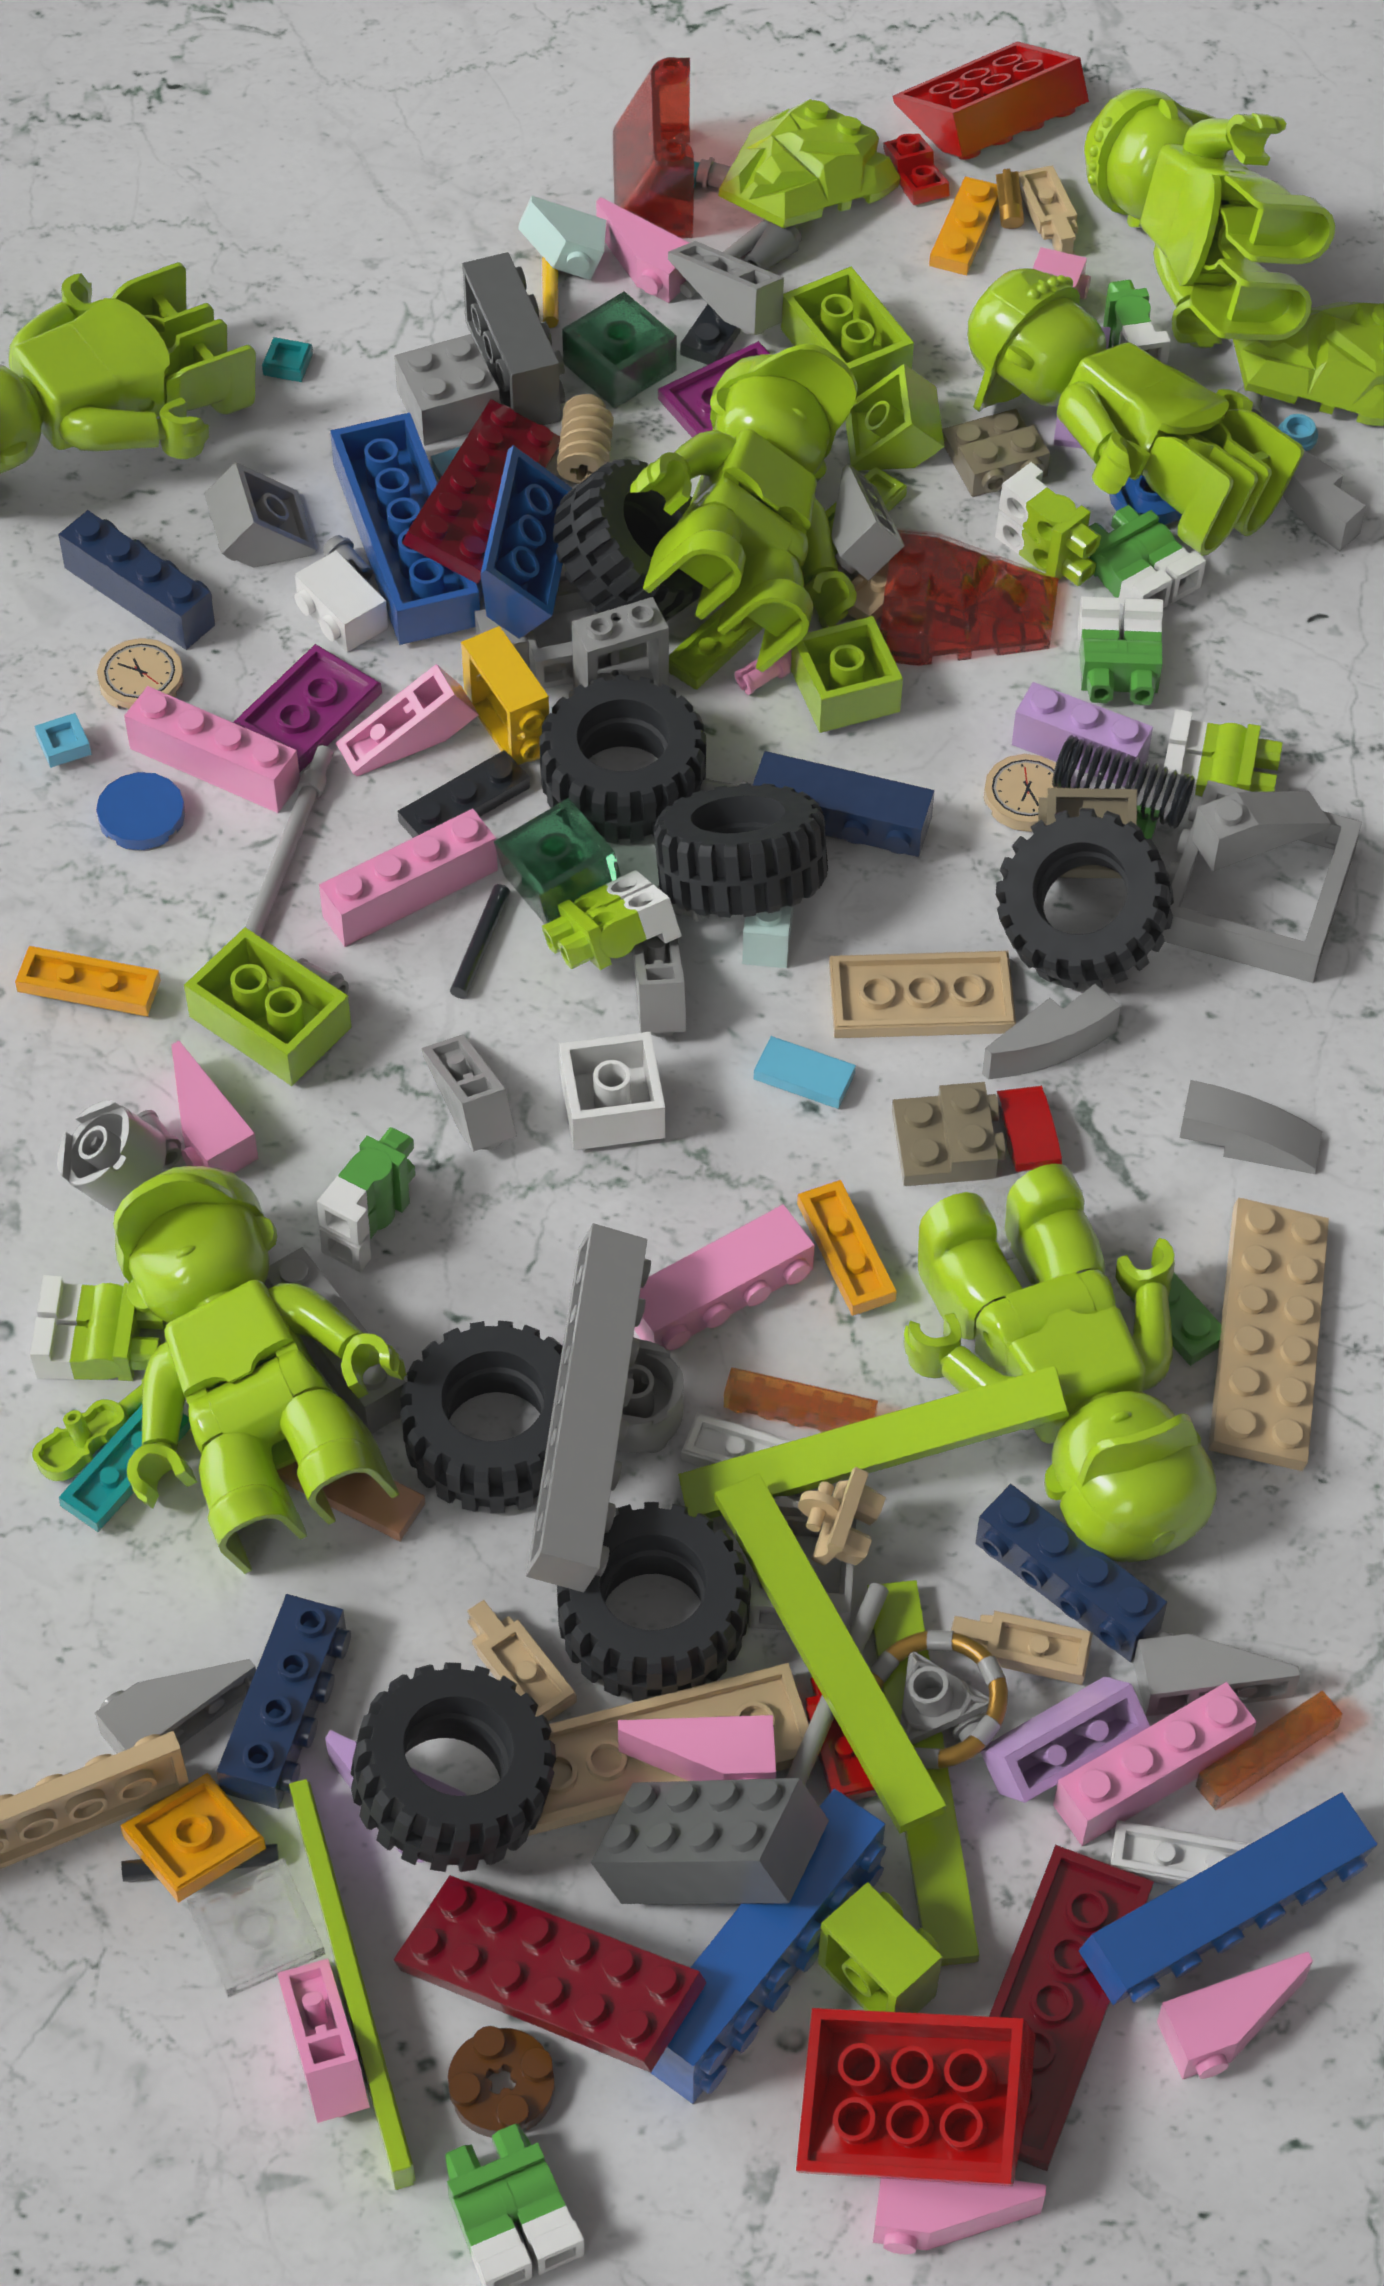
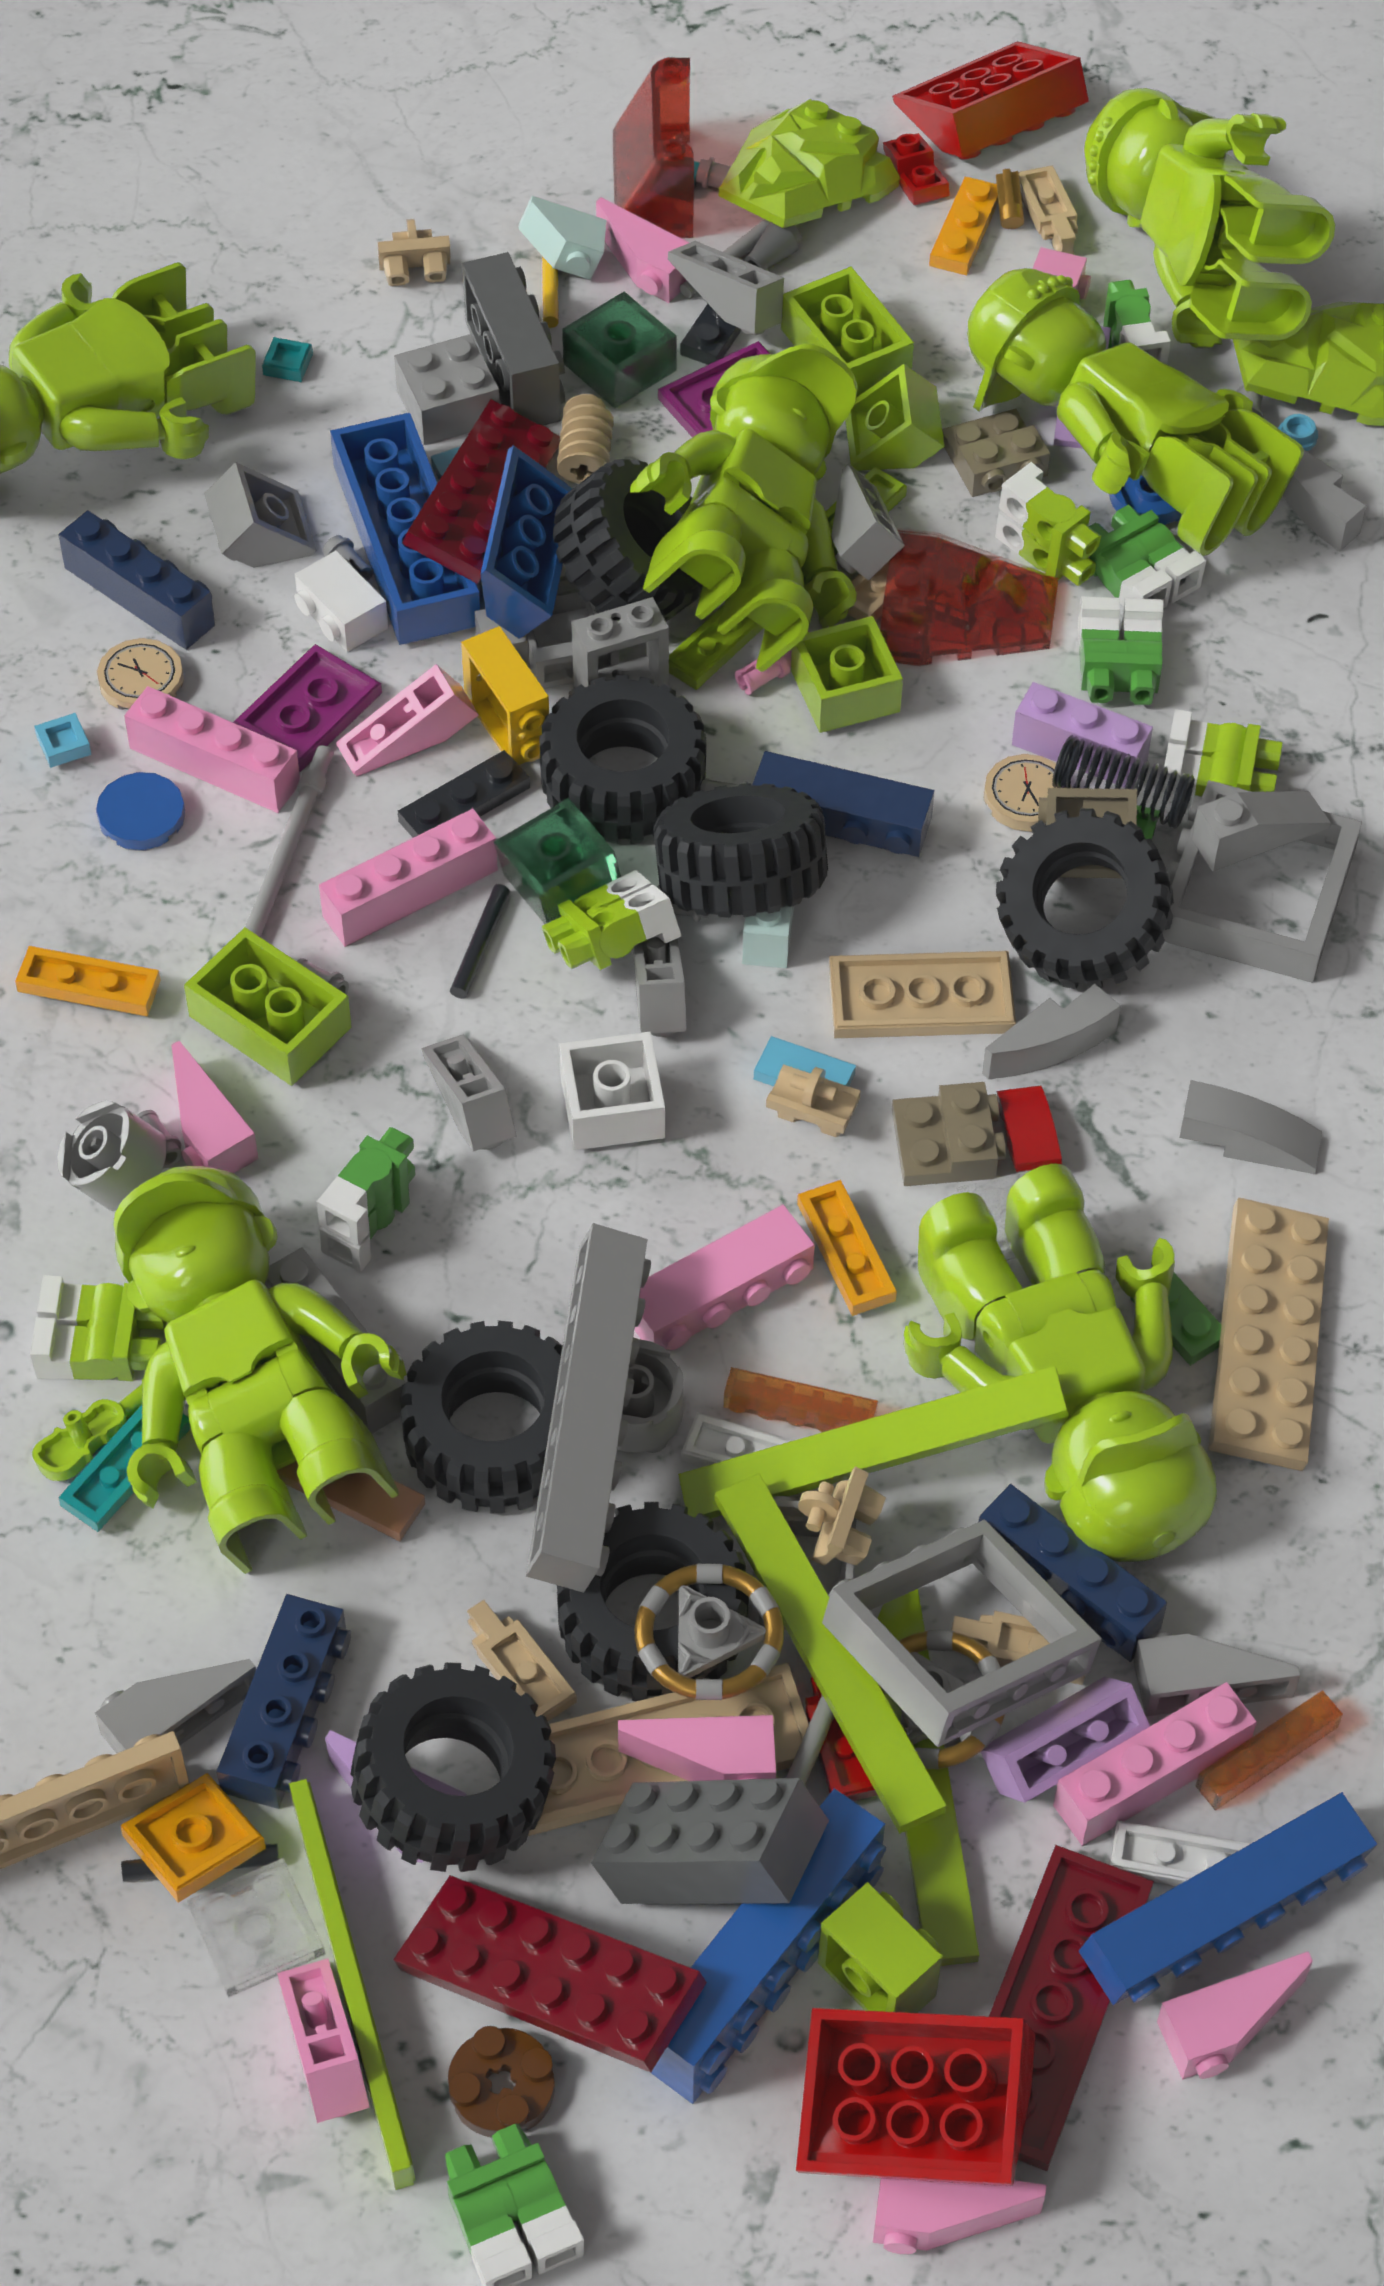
none -> tan hips [378,219,450,286]
none -> light grey piece [634,1564,784,1700]
none -> tan hips [766,1064,861,1137]
none -> light grey window [822,1519,1102,1747]

